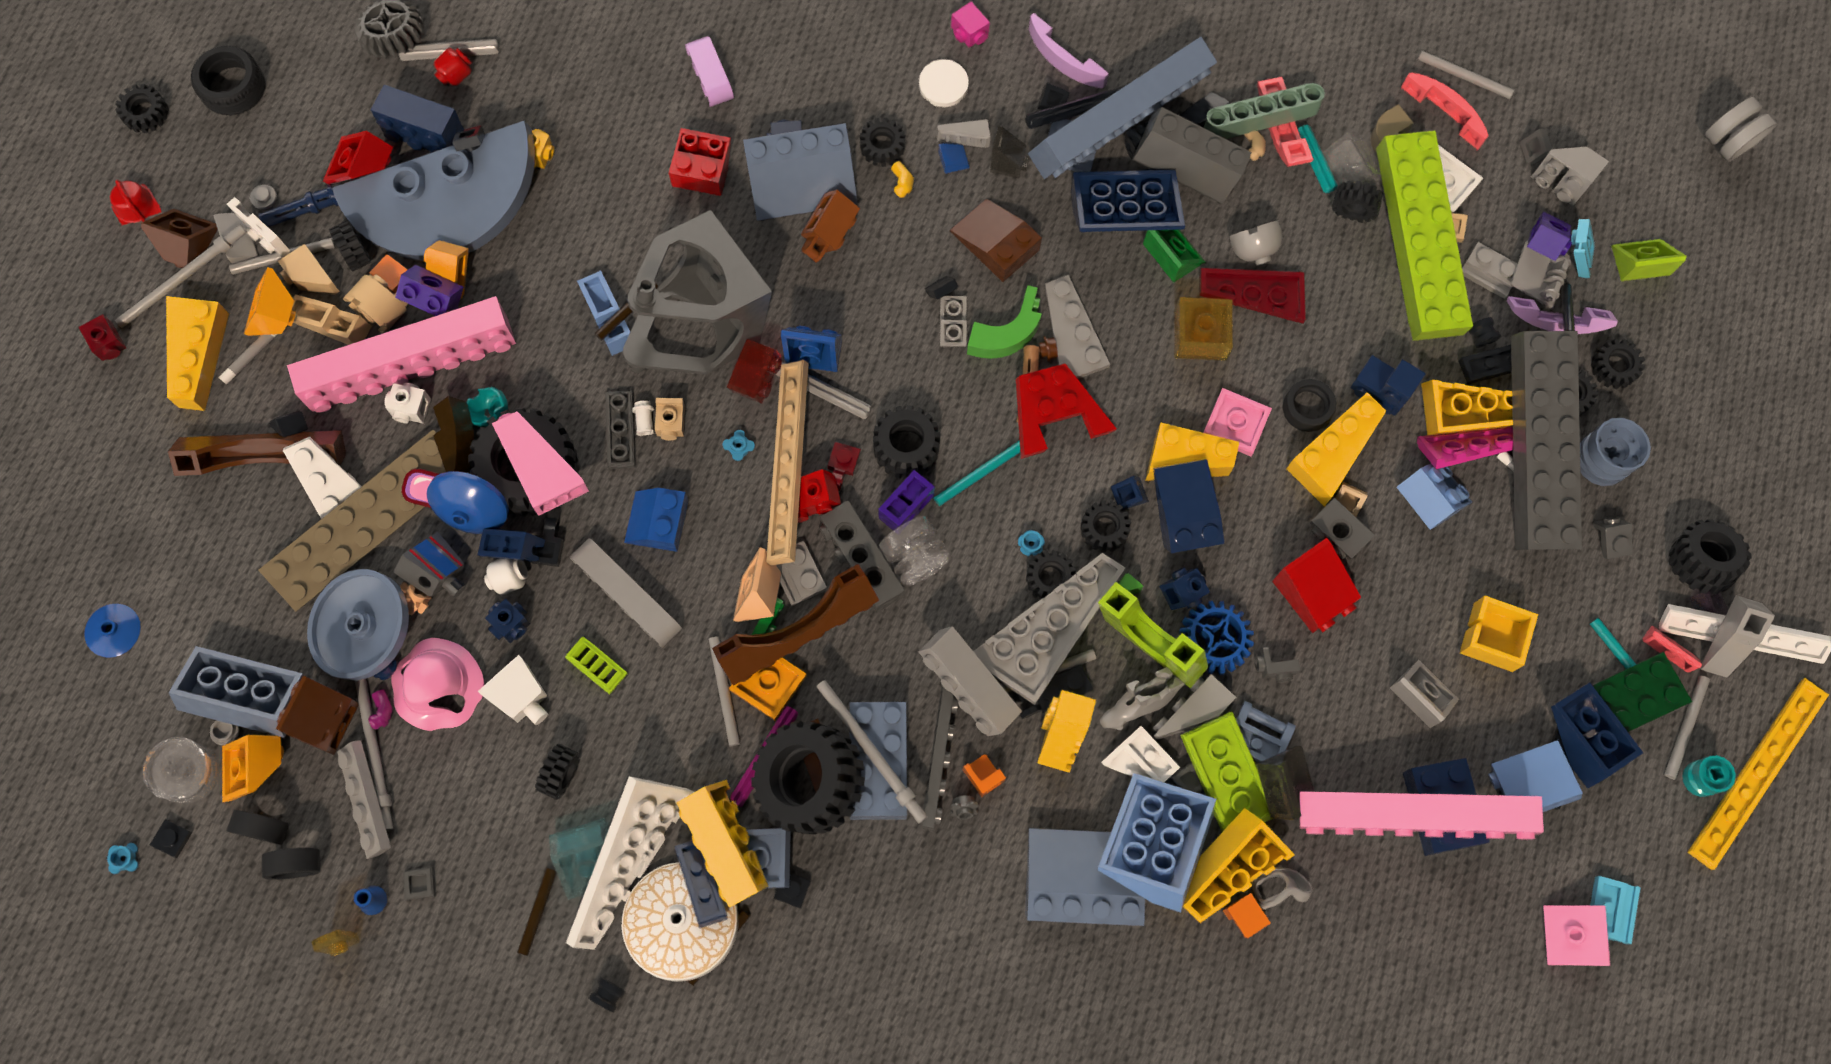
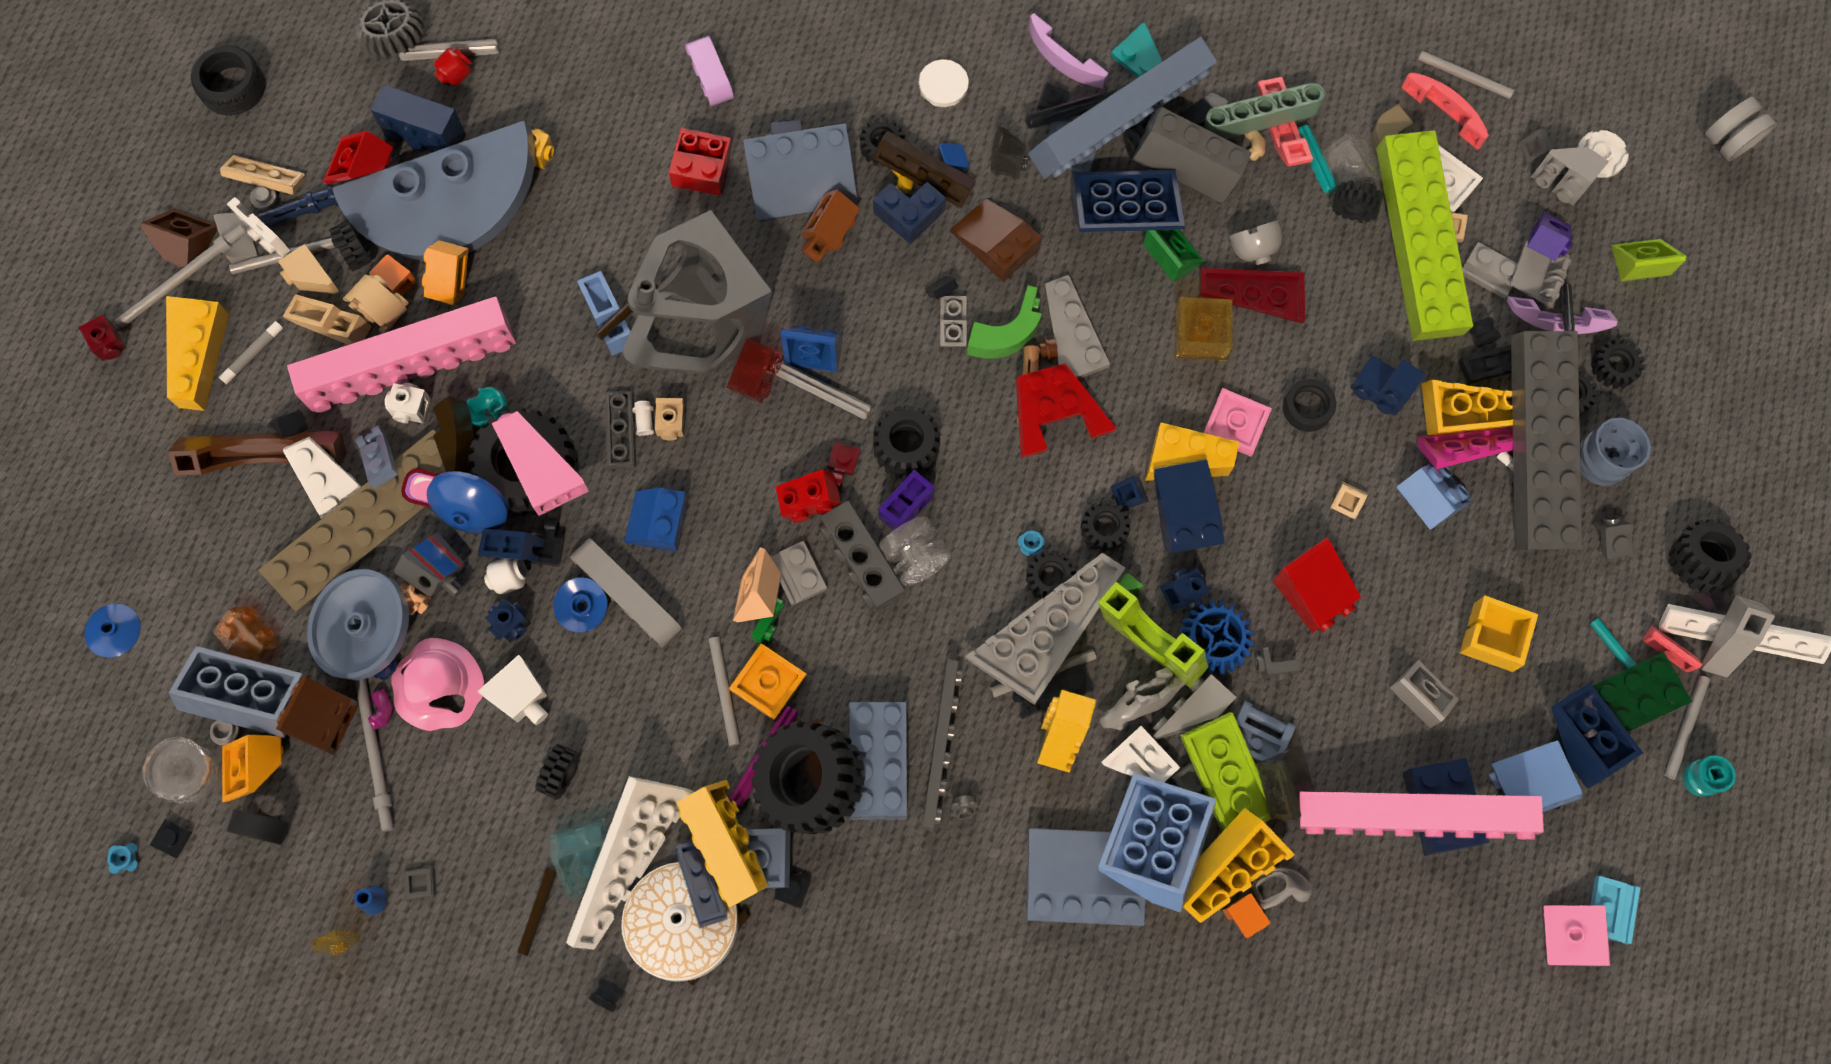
red piece [110,180,161,226] -> none
black tyre [115,84,169,133] -> none
light orange slope [244,267,296,336] -> none
black tyre [262,848,321,880] -> none
light grey plate [337,740,391,859] -> none
dark purple brick [395,265,464,316] -> none
black plate [452,125,485,152] -> none
lime slope [565,636,628,695] -> none
reddish brown arch [712,564,880,686] -> none
dark azure plate [723,430,755,461] -> none
tan tile [766,360,809,566] -> none
light grey bar [817,680,928,824] -> none
light grey brick [918,626,1022,736] -> none
teal bar [933,440,1020,507] -> none
light grey slope [937,119,990,148] -> none
dark pink brick [951,2,990,48] -> none
orange panel [962,755,1006,797] -> none
yellow wedge [1287,393,1386,507] -> none
dark grey brick [1310,498,1375,561] -> none
medium azure plate [1572,219,1595,278] -> none
yellow tile [1688,678,1829,870] -> none
none -> clear orange bracket [212,605,282,662]
none -> tan tile [220,155,305,195]
none -> sand blue plate [355,425,398,489]
none -> blue dish [553,578,608,633]
none -> dark brown slope [872,131,976,208]
none -> dark blue brick [873,182,946,245]
none -> teal wing [1111,23,1162,78]
none -> white tile [1577,130,1628,178]

